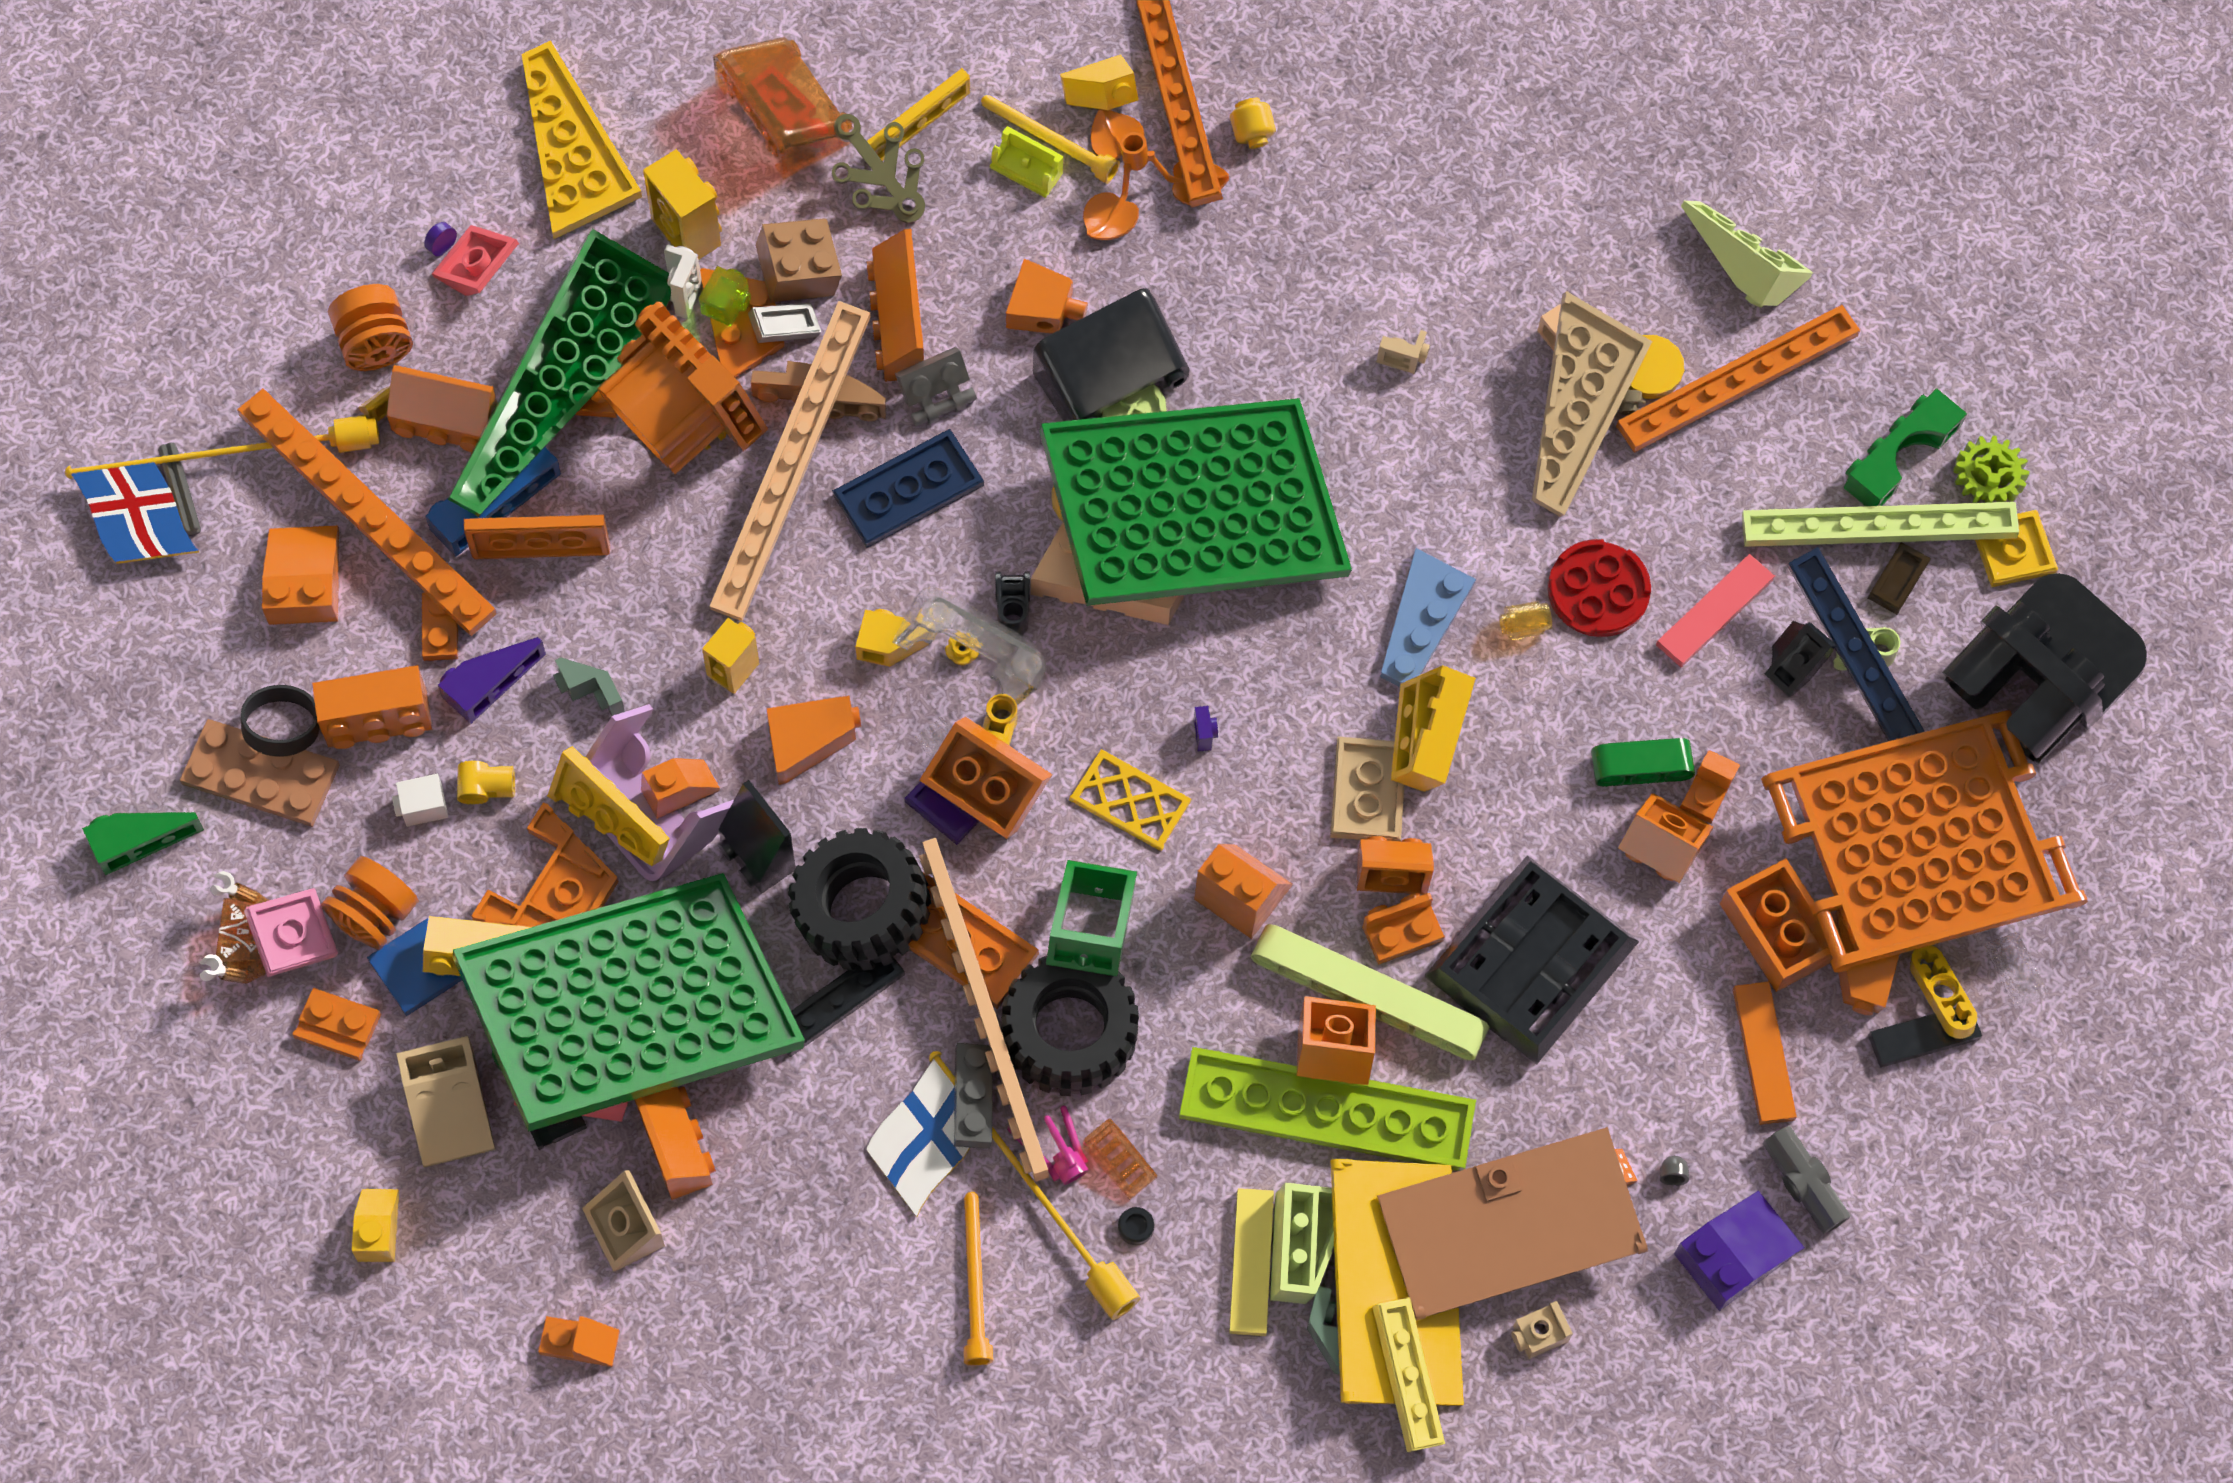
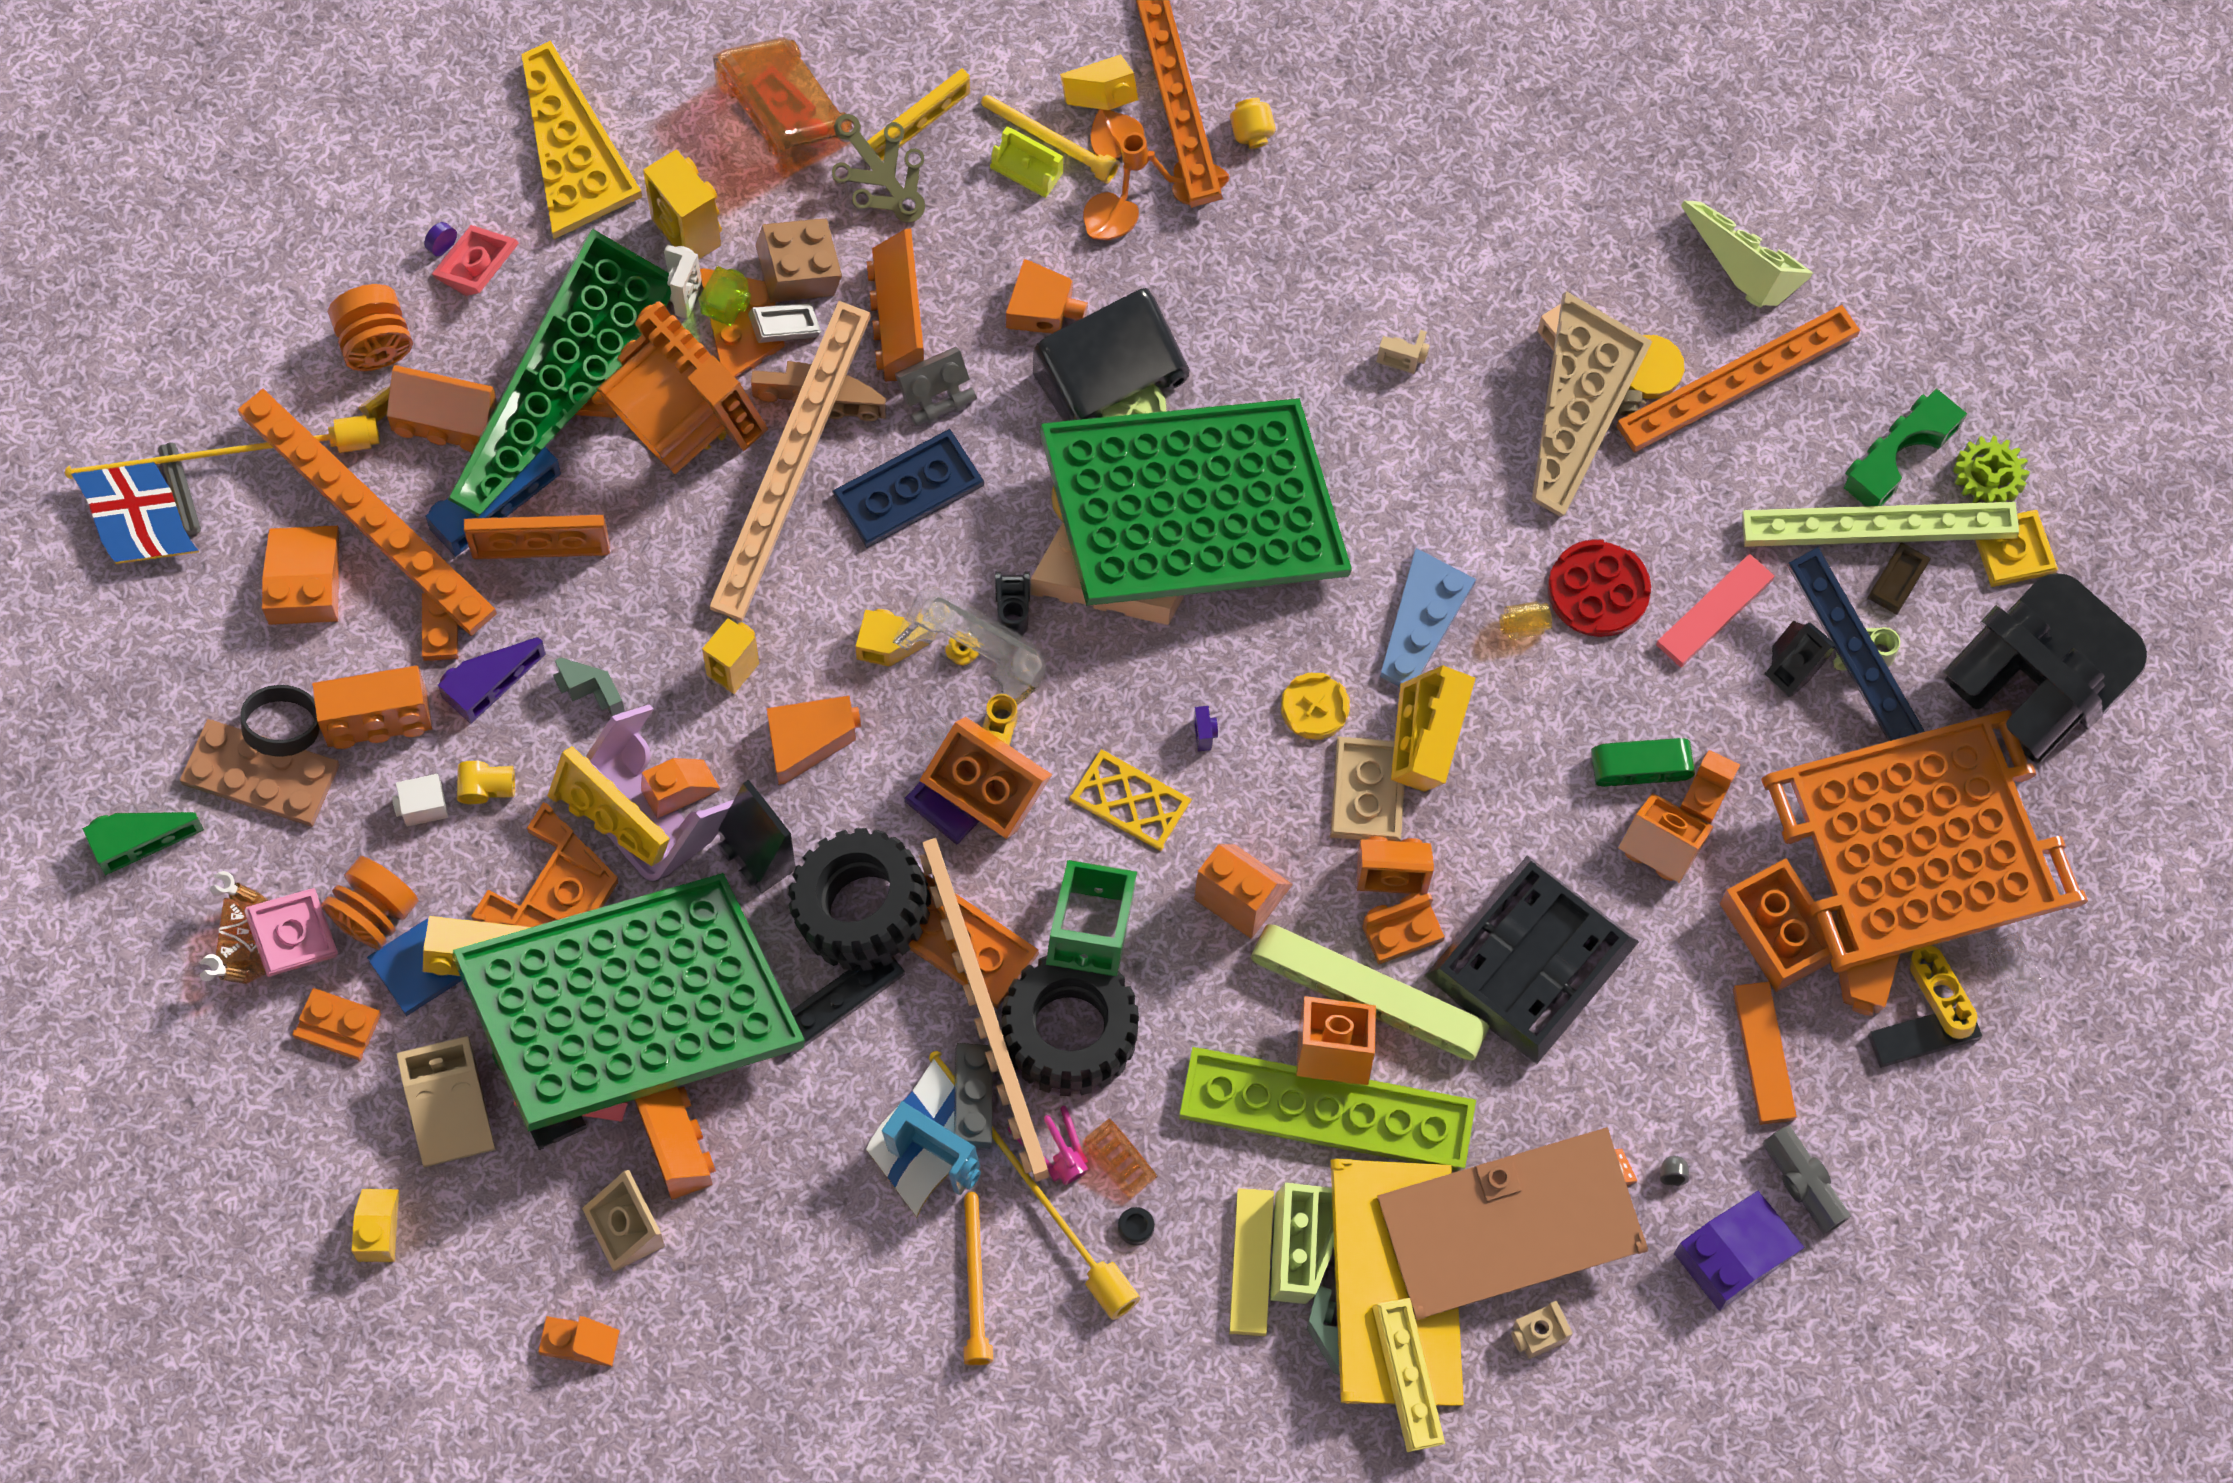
none -> dark azure panel [881,1101,981,1195]
none -> yellow tile [1281,672,1350,740]

